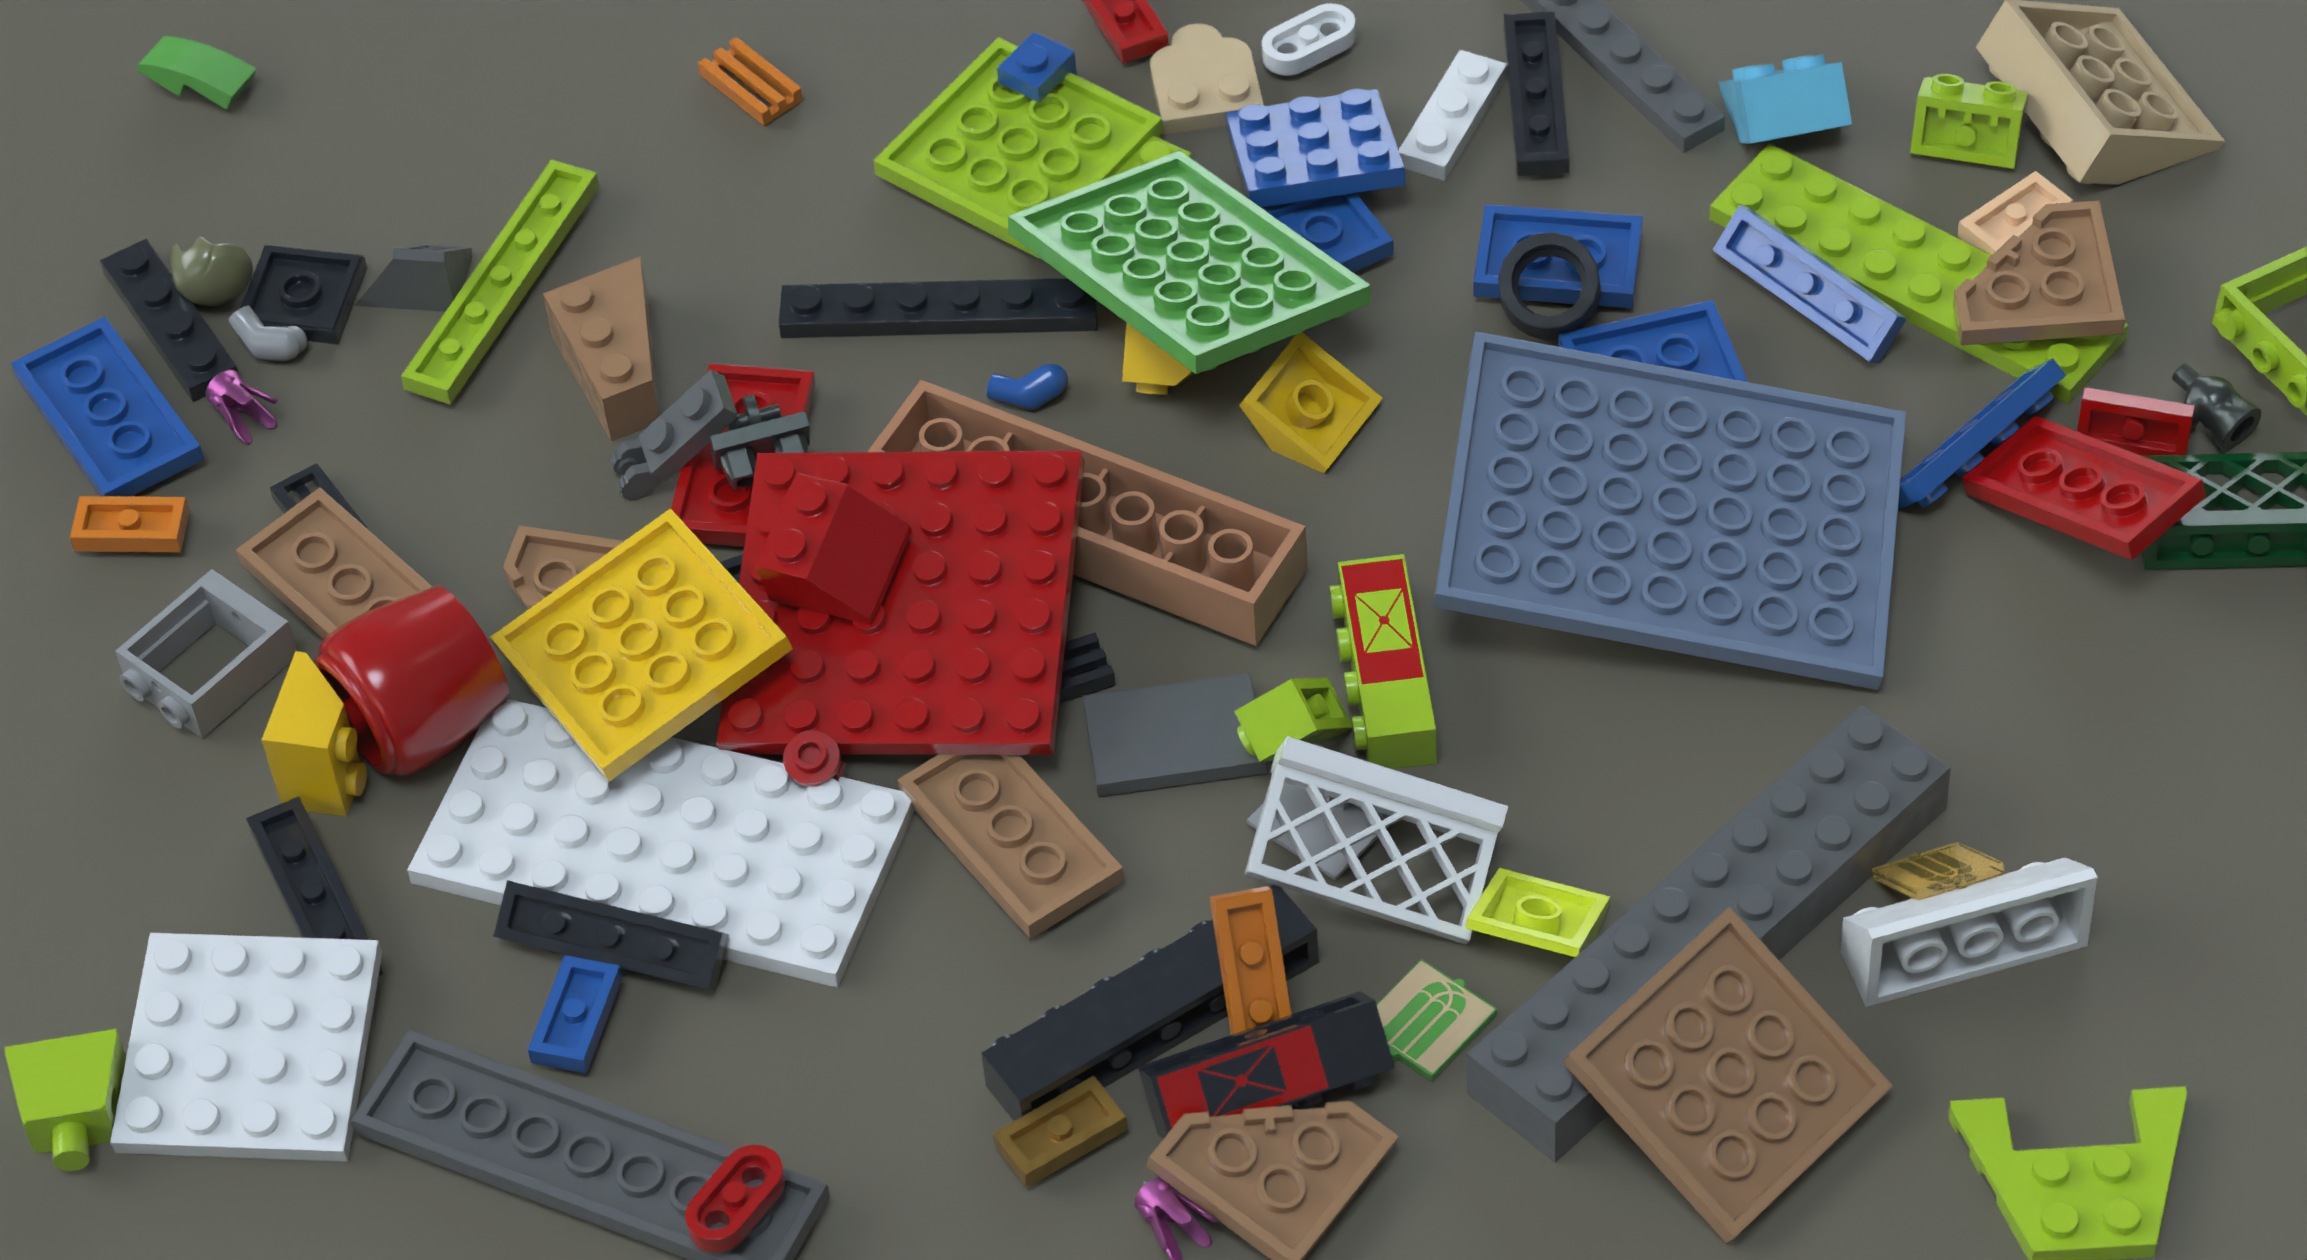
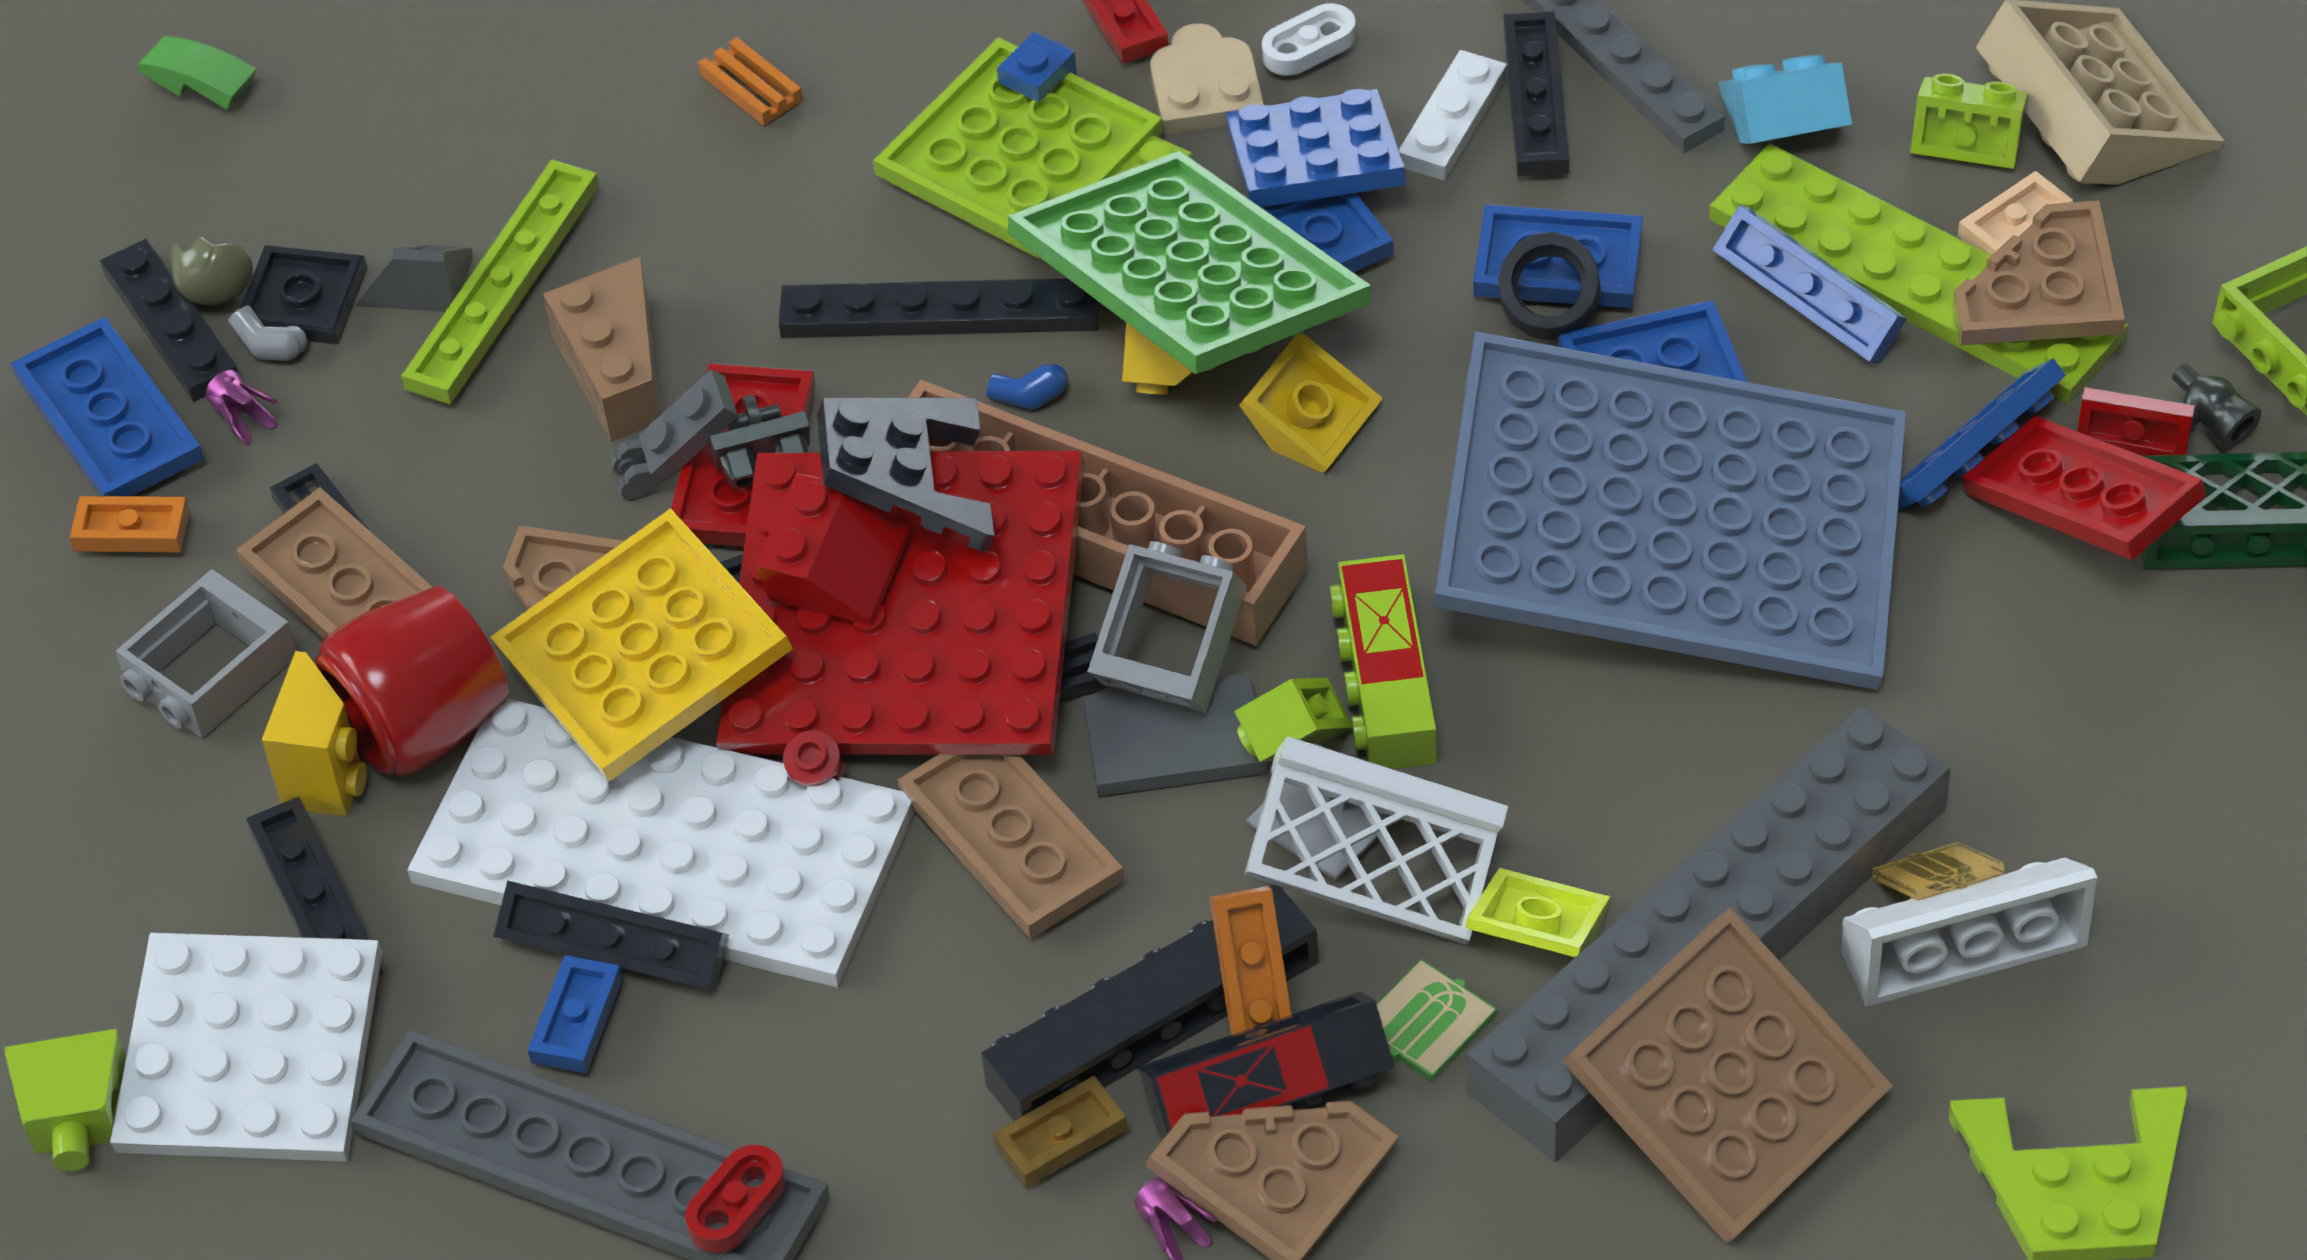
none -> wing [816,398,995,552]
none -> light grey window [1087,541,1247,713]

